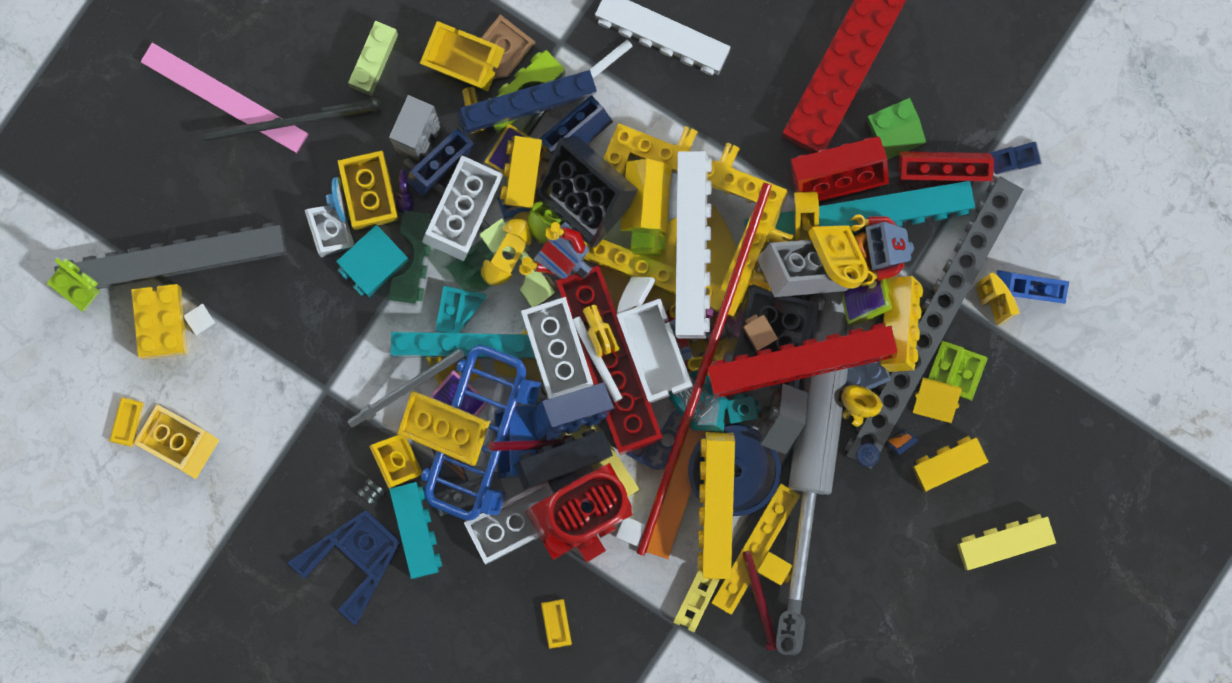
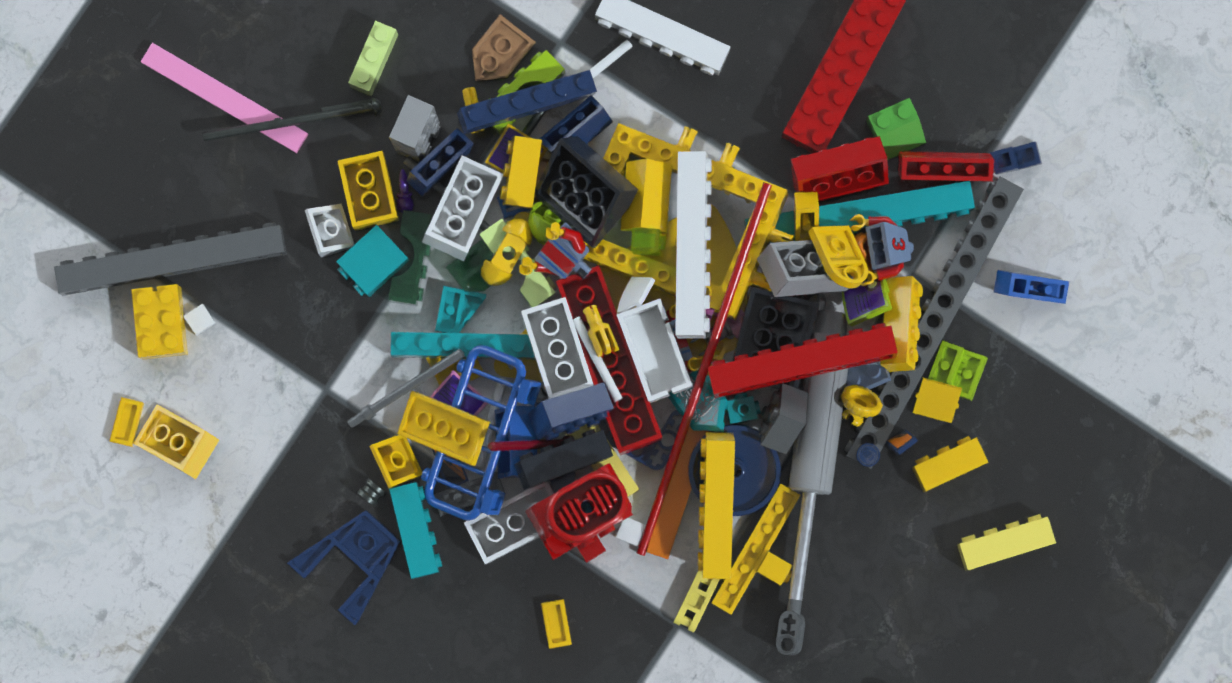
lime bracket [47,258,101,313] -> none
piece [326,177,350,222] -> none
yellow piece [420,21,505,91] -> none
dark red bar [742,550,777,651] -> none
medium nougat brick [743,314,778,352] -> none
yellow slope [975,273,1020,326] -> none

